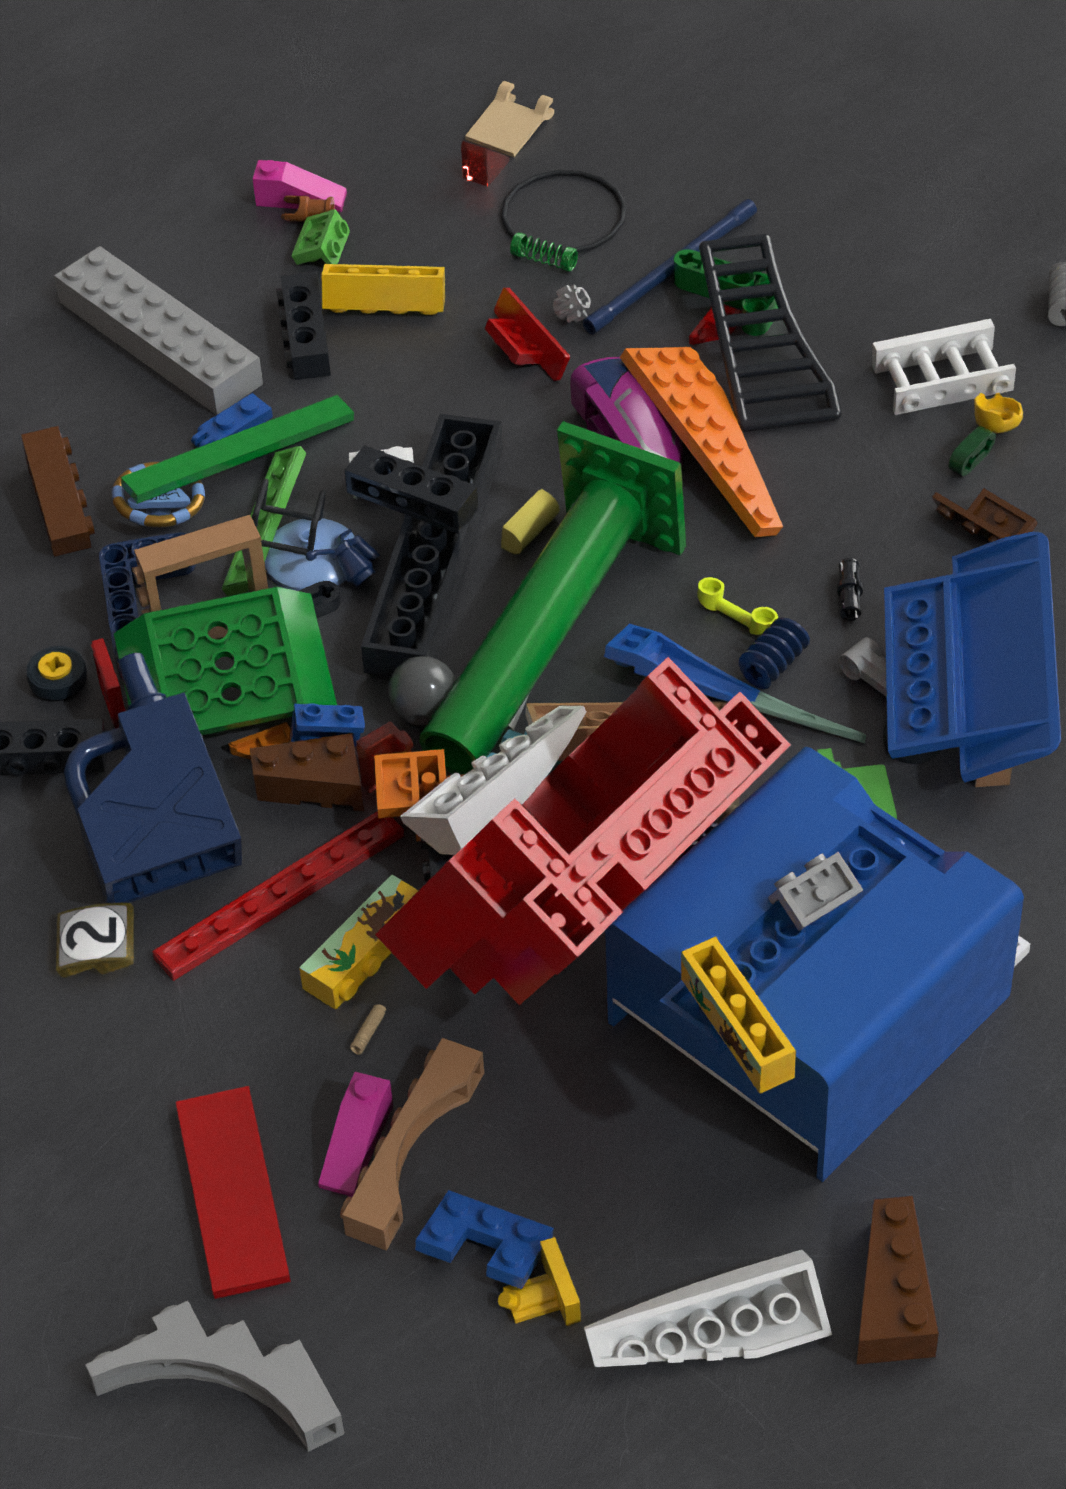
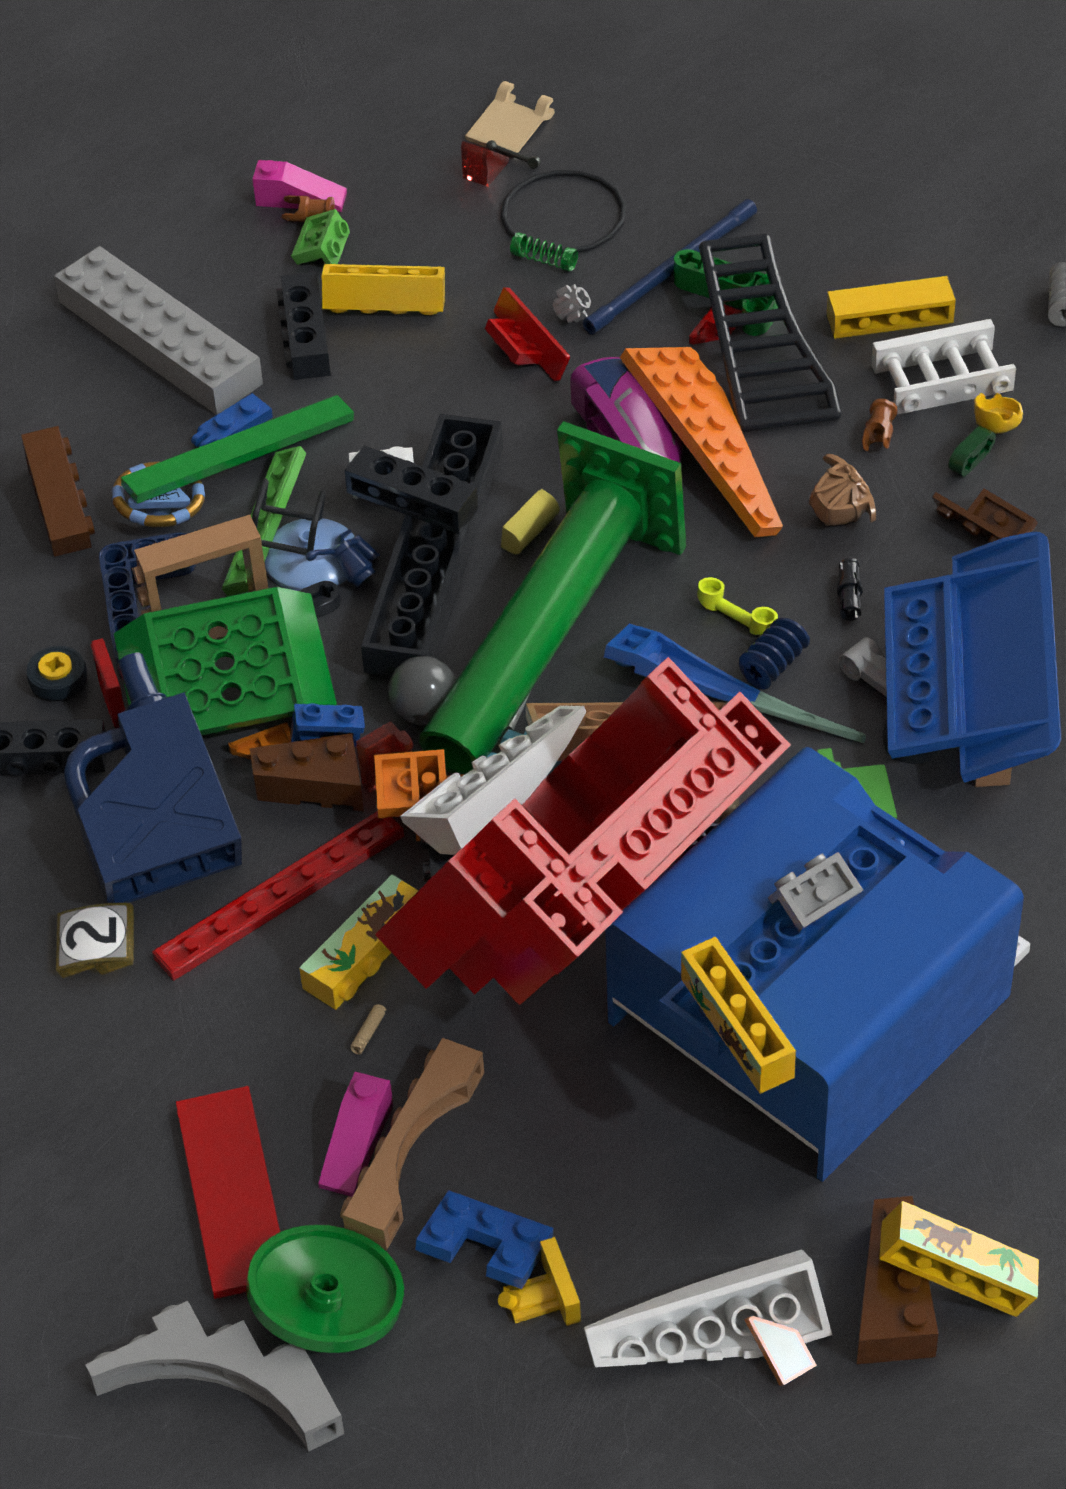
none -> green dish [246,1225,404,1353]
none -> pearl dark grey hinge [486,140,541,169]
none -> tile [744,1316,817,1386]
none -> medium nougat piece [809,454,876,526]
none -> yellow brick [827,276,956,339]
none -> dark orange piece [862,399,898,451]
none -> yellow brick [879,1201,1039,1317]

